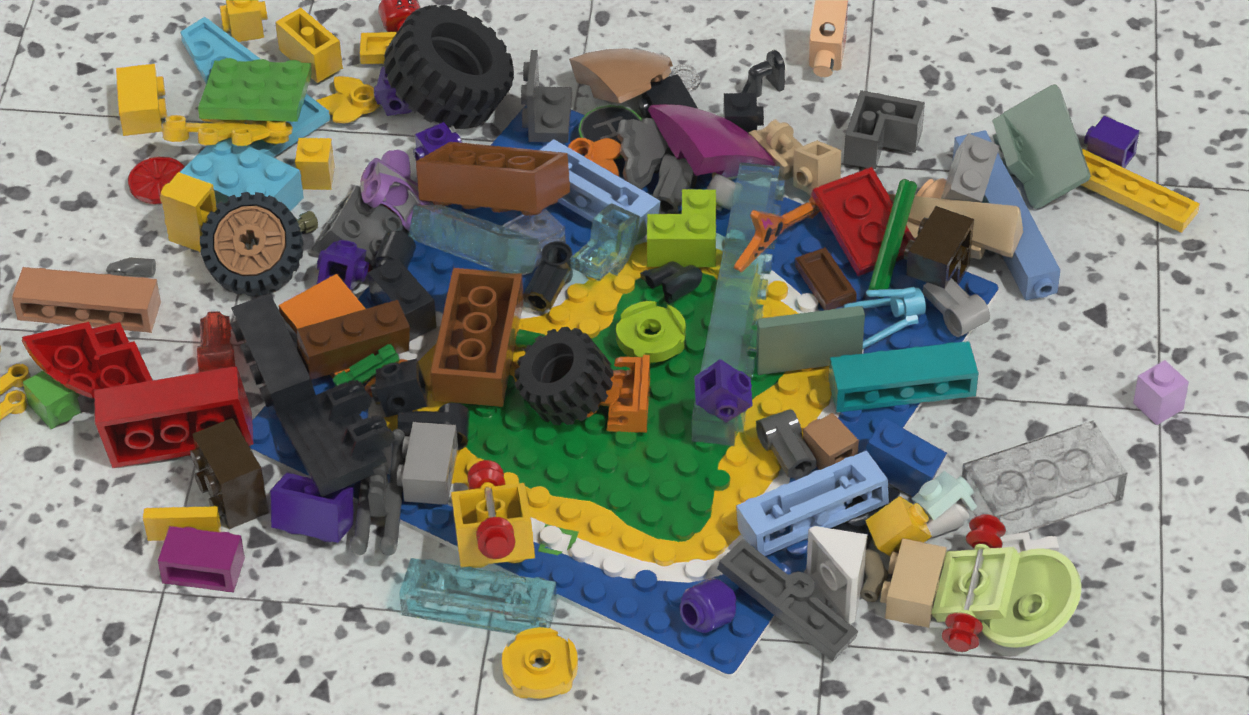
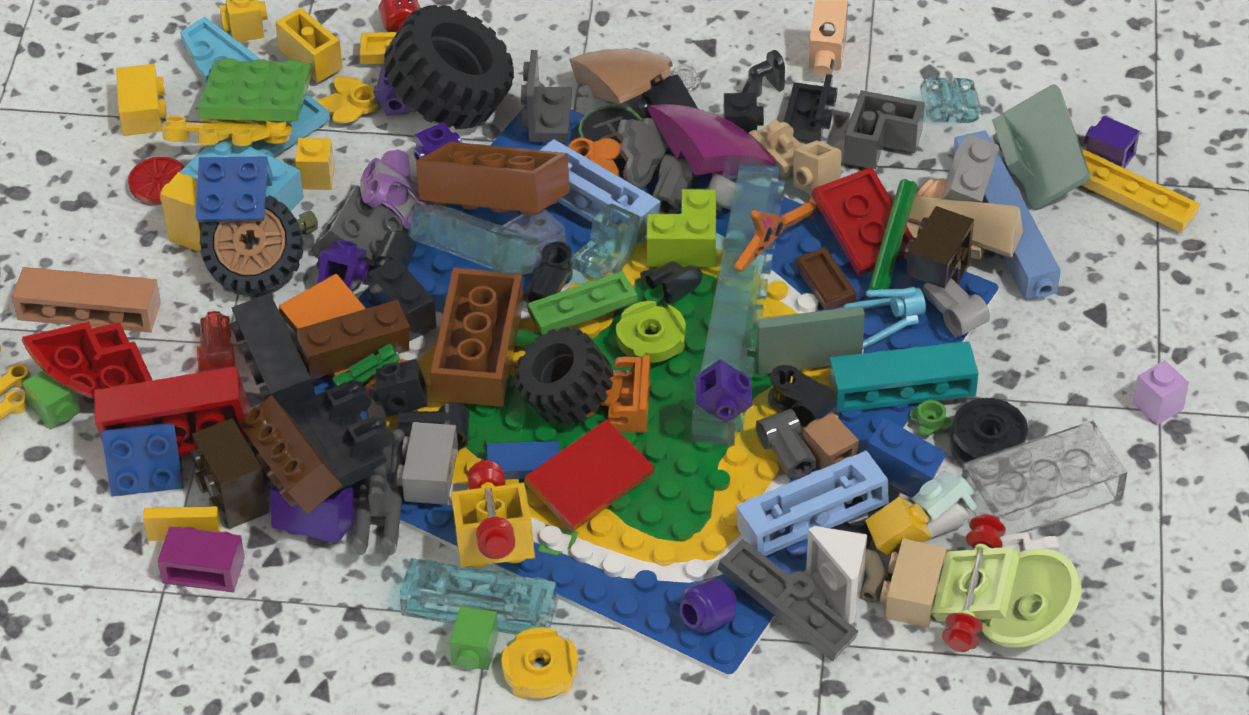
dark grey arm [106,257,156,276] -> none
none -> blue hinge [101,423,184,496]
none -> blue bracket [195,156,273,222]
none -> reddish brown brick [239,395,342,514]
none -> bright green brick [450,606,499,670]
none -> blue tile [487,441,560,479]
none -> red tile [524,419,655,532]
none -> bright green plate [527,271,637,335]
none -> black piece [768,365,837,428]
none -> black bracket [783,74,838,142]
none -> bright green plate [910,400,952,436]
none -> clear light blue piece [920,77,982,123]
none -> black wheel [950,398,1028,476]

